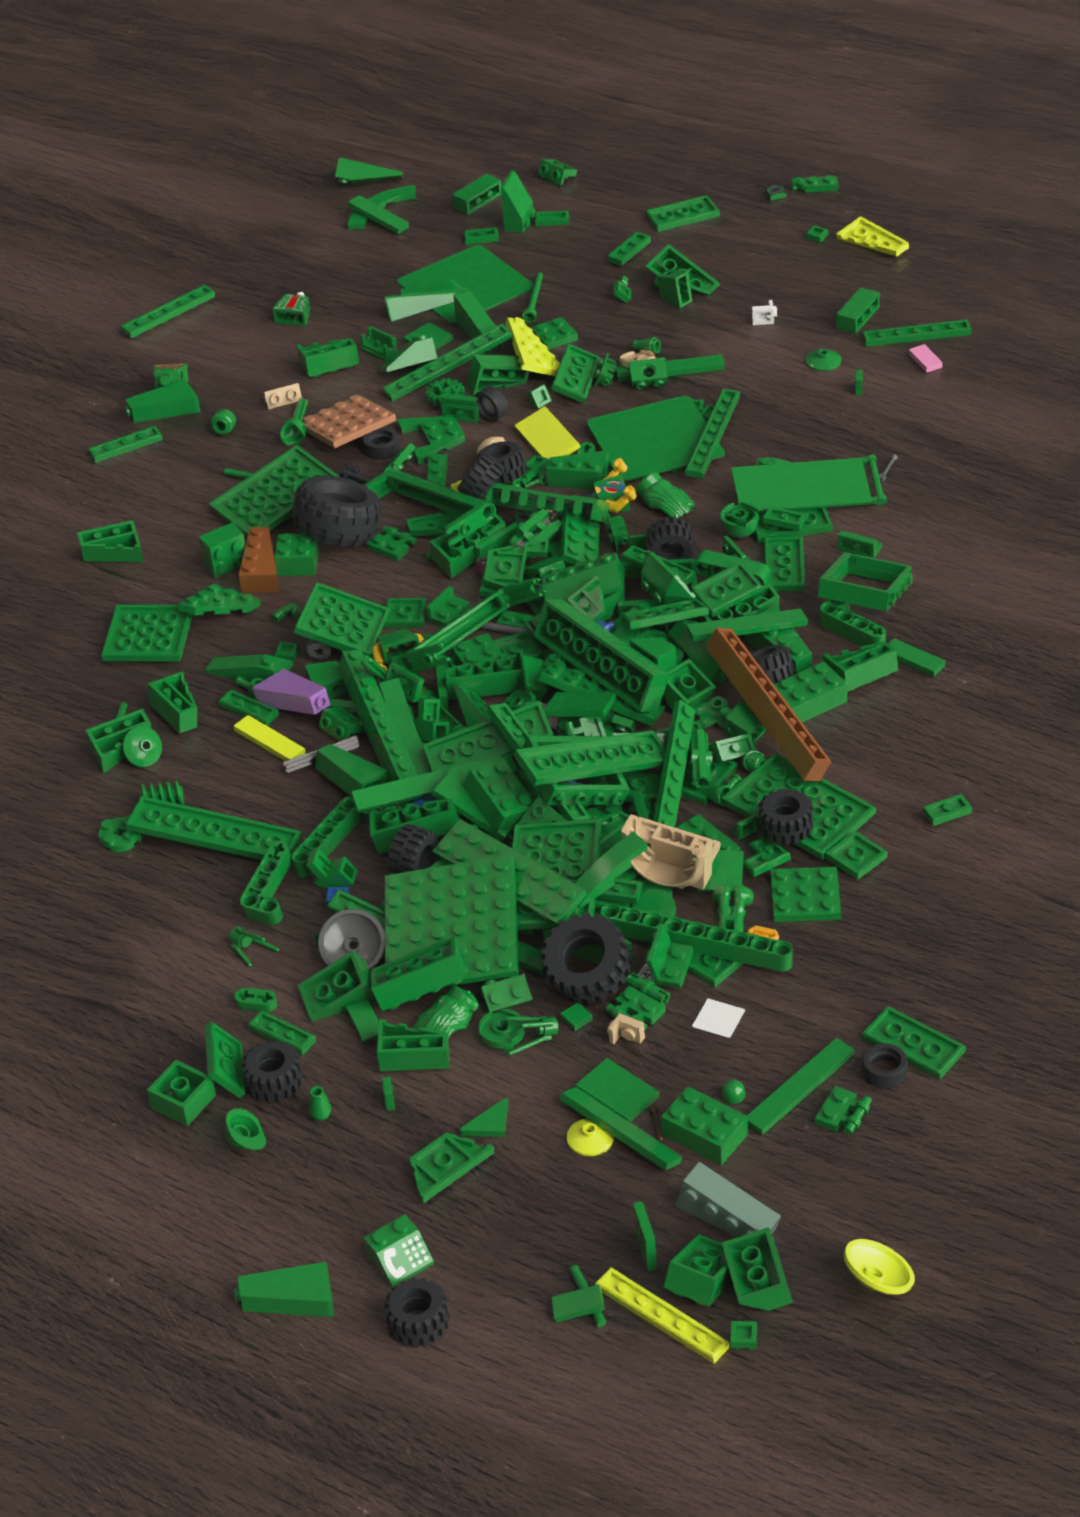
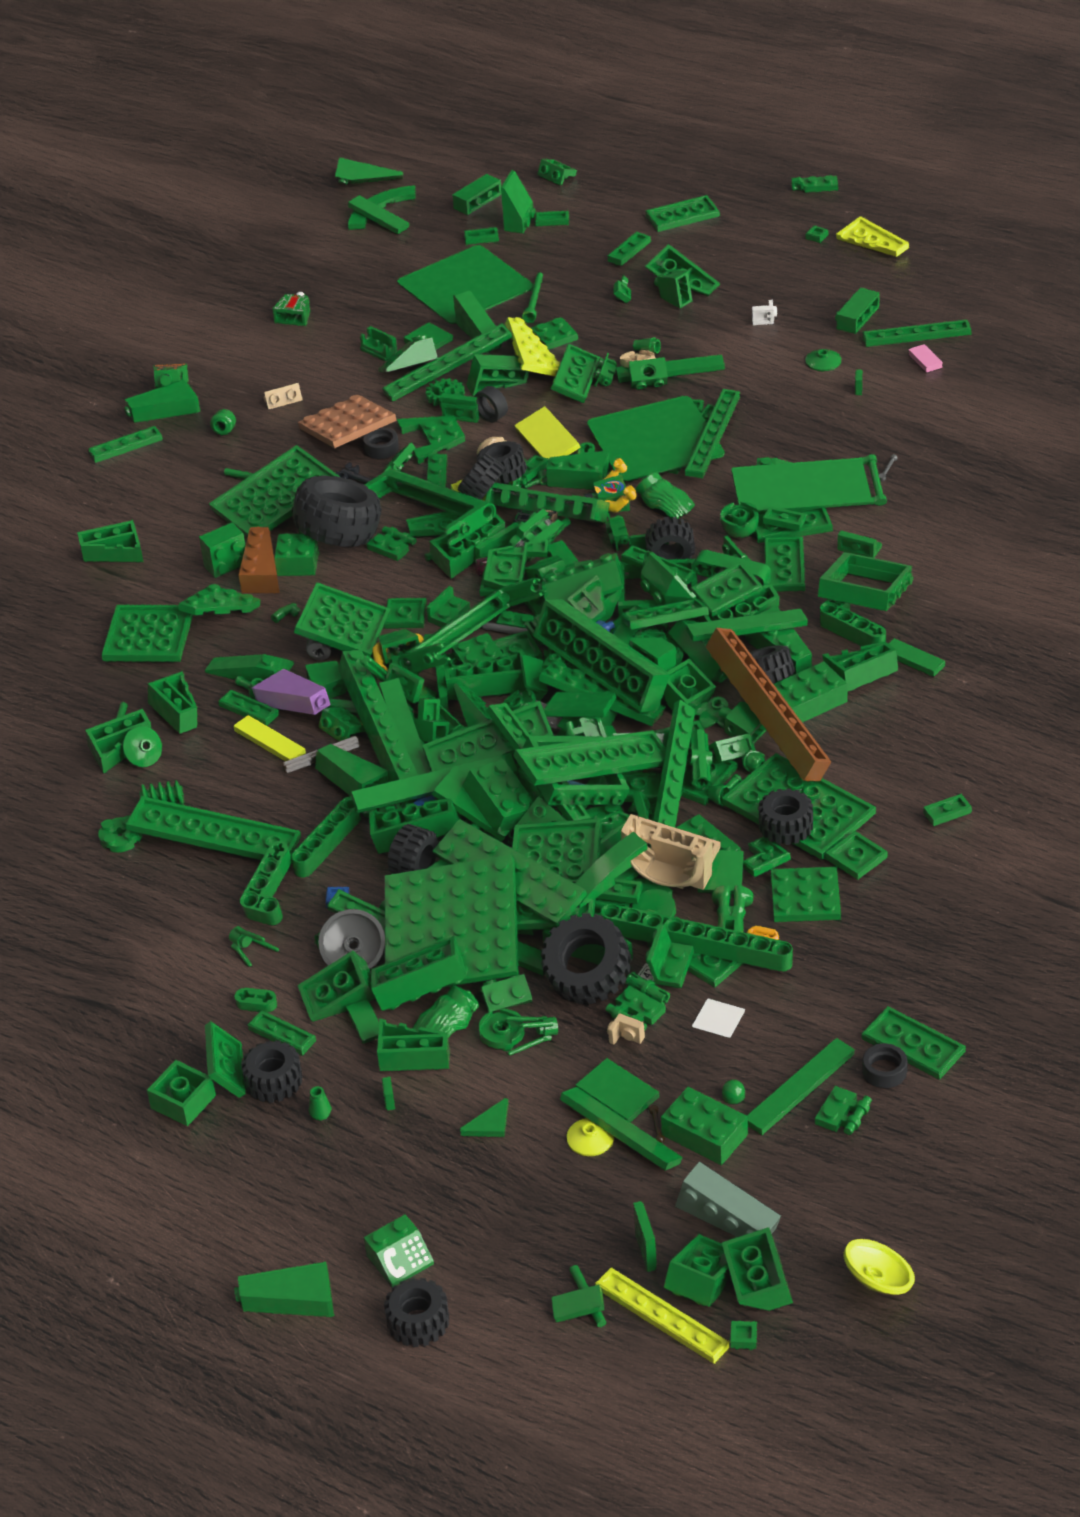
green plate [121,284,215,338] -> none
green piece [225,1109,266,1150] -> none
green tile [275,642,300,662] -> none
green piece [280,397,308,445] -> none
green wedge [296,338,359,377] -> none
green brick [306,848,358,890] -> none
wedge [385,279,467,321] -> none
green wing [410,1132,494,1203] -> none
tile [527,385,552,409] -> none
green plate [560,506,600,566] -> none
green tile [560,1003,593,1031] -> none
green bracket [611,713,639,733] -> none
green slope [731,814,757,840] -> none
tile [765,184,786,201] -> none

